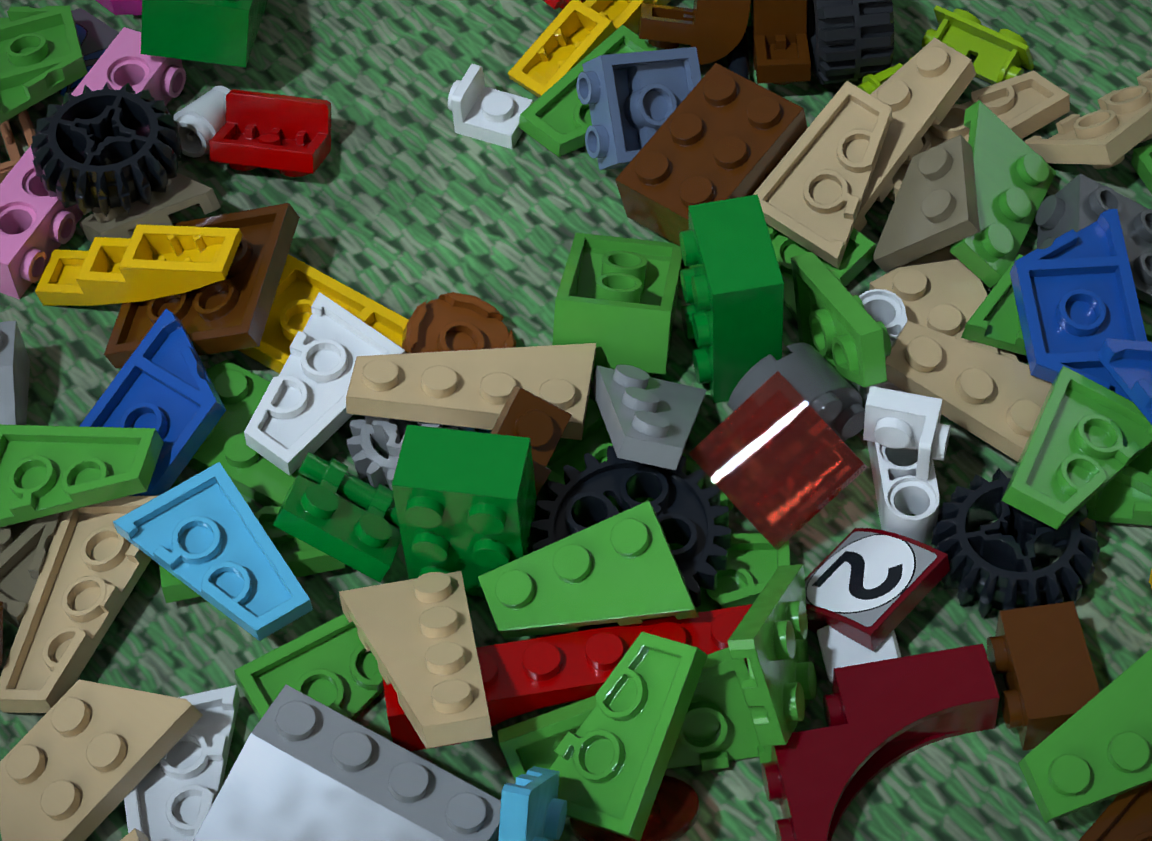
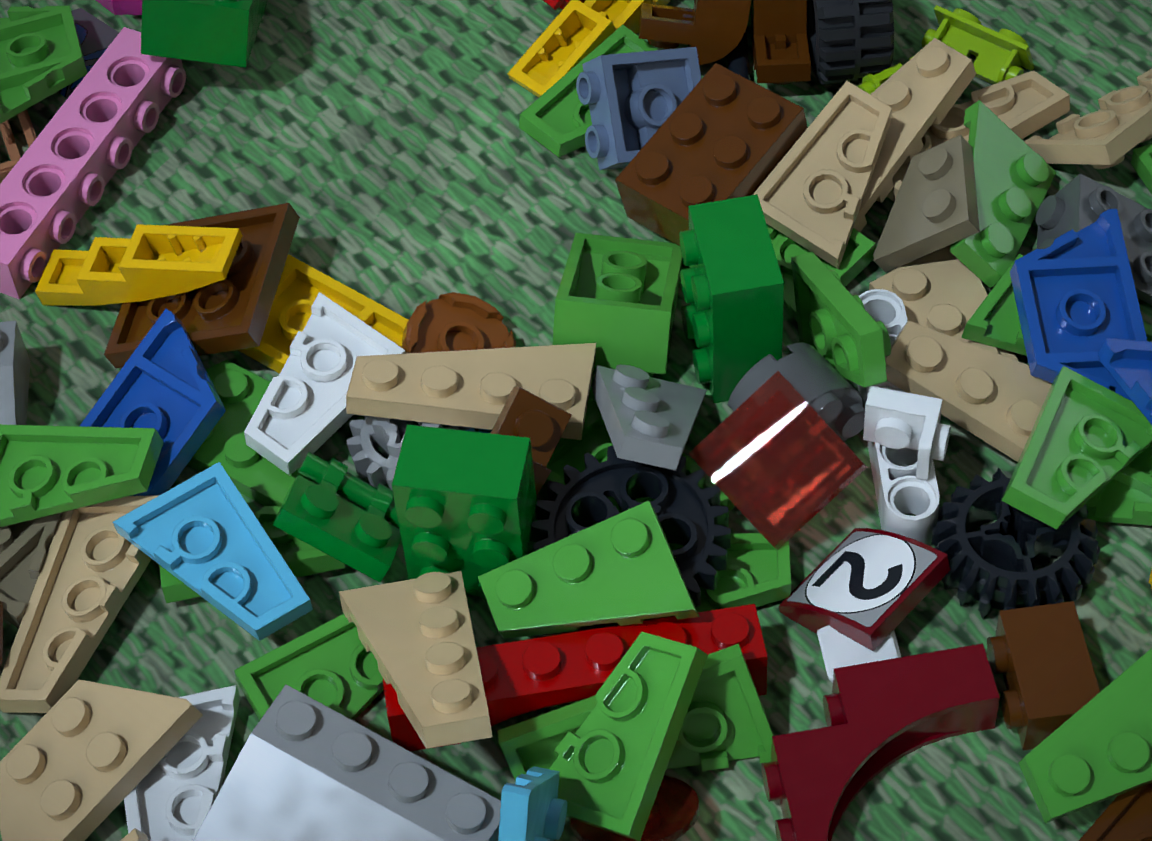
black gear [31,81,182,217] -> none
dark tan wing [79,173,221,242] -> none
white cone [173,86,231,158] -> none
red bracket [209,89,331,177] -> none
white bracket [448,64,533,149] -> none
bright green wing [728,564,817,746] -> none

